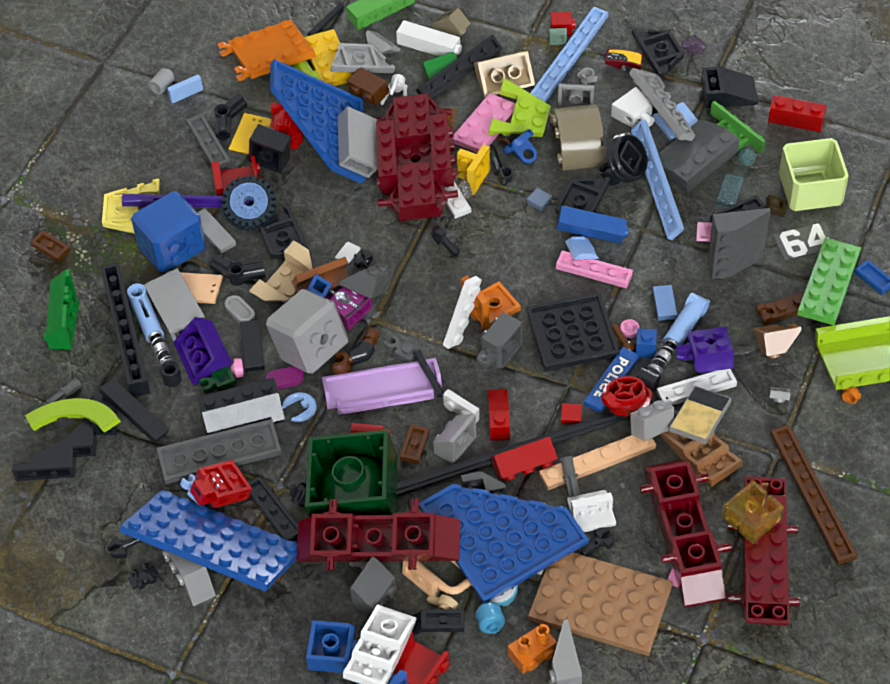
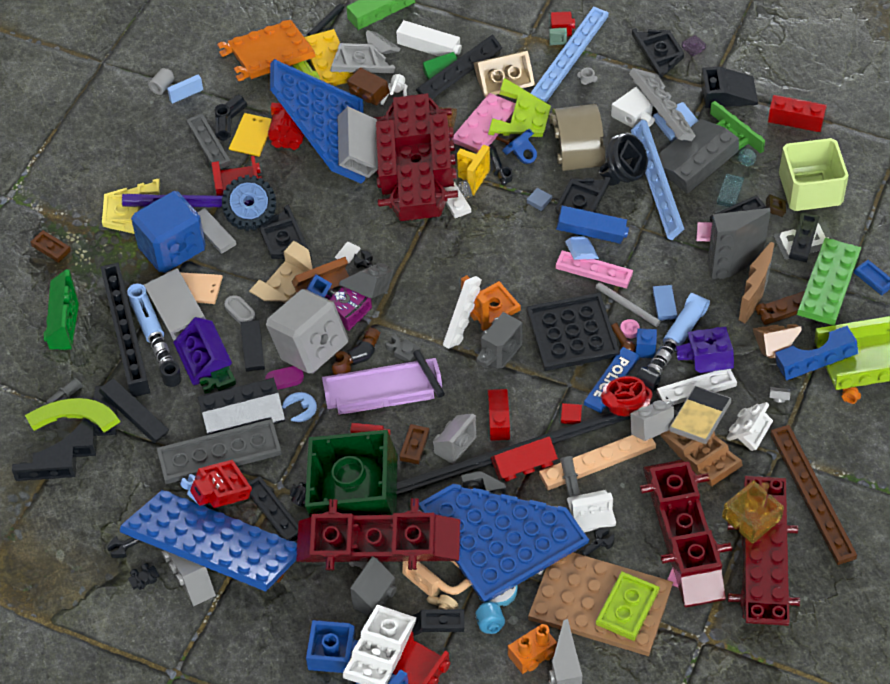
black piece [210,254,266,286] -> none
bright pink tile [231,358,244,378] -> none
black brick [248,124,291,174] -> none
dark tan slope [430,7,471,36] -> none
black bar [431,226,460,256] -> none
white plate [443,389,479,423] -> none
light grey slope [558,83,595,108] -> none
slope [605,49,643,70] -> none
none -> light grey bar [596,282,660,327]
none -> lime tile [596,571,660,641]
none -> white bracket [726,402,773,451]
none -> medium nougat slope [739,242,774,323]
none -> blue arch [775,326,858,380]
none -> black tile [789,212,820,263]

